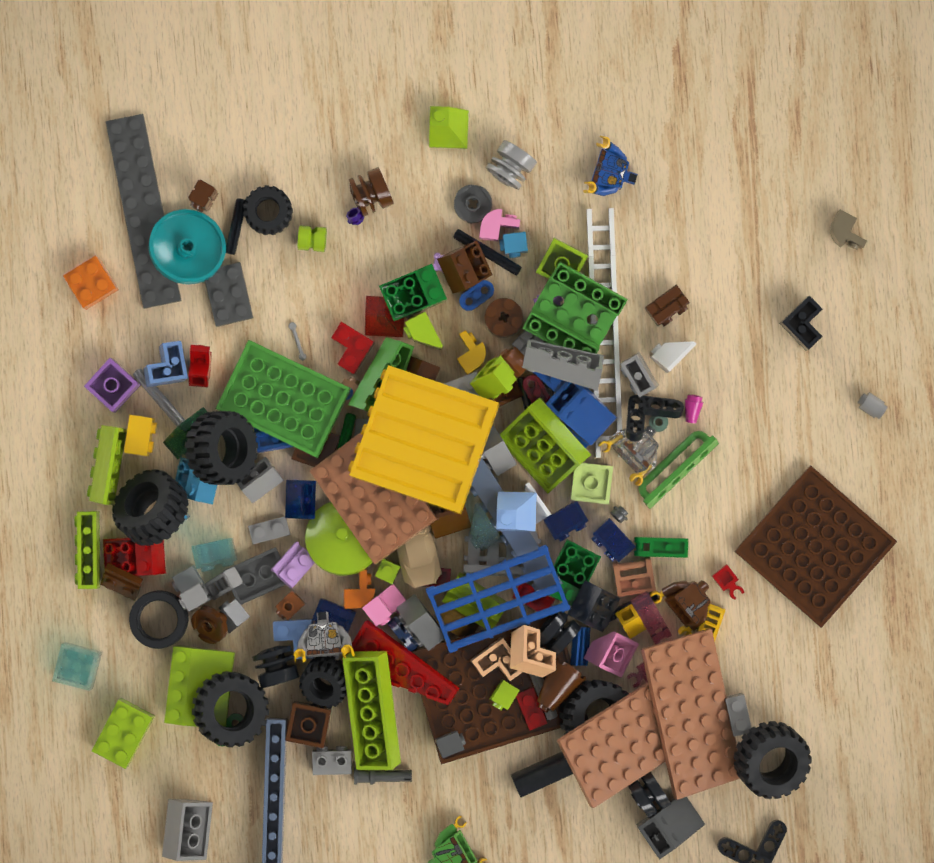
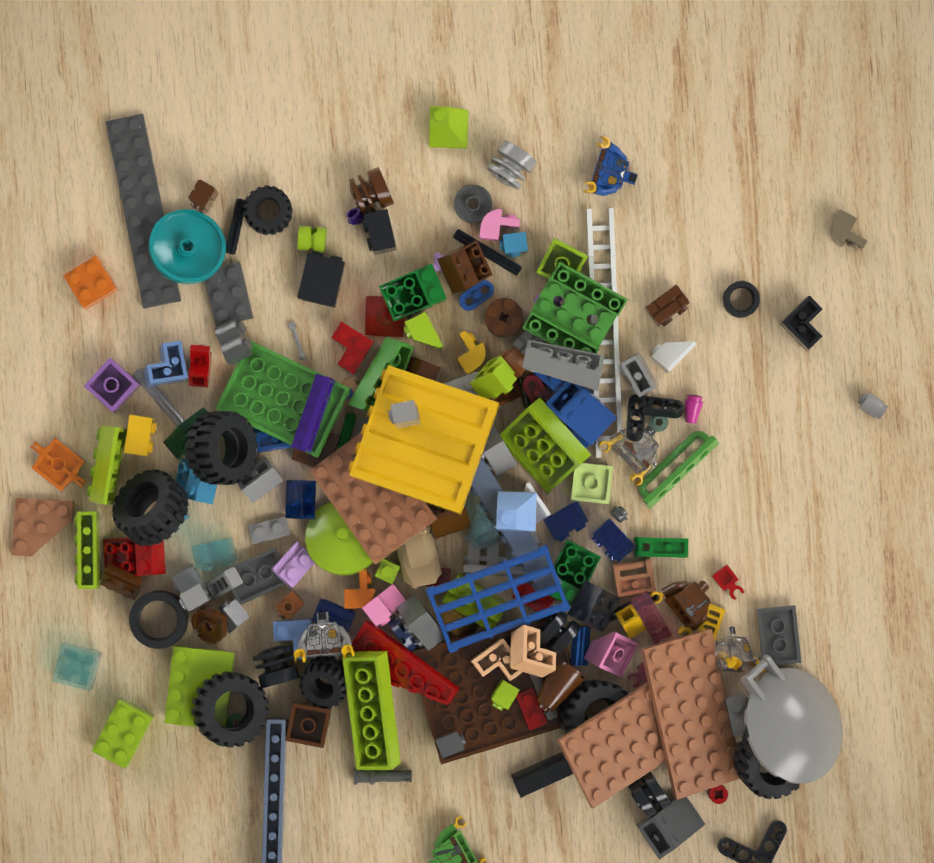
light grey slope [162,799,213,861] -> none
light grey brick [312,746,352,775] -> none
reddish brown plate [734,465,897,628] -> none
none -> nougat plate [12,498,74,557]
none -> orange plate [30,438,87,492]
none -> dark grey brick [215,319,253,365]
none -> dark purple fence [291,374,336,454]
none -> black brick [297,251,346,308]
none -> black brick [362,209,397,255]
none -> light grey brick [388,400,421,428]
none -> red wheel [708,785,728,804]
none -> clear torso [715,626,766,672]
none -> black tyre [722,281,760,318]
none -> light grey dish [740,655,842,784]
none -> dark grey plate [756,605,802,665]

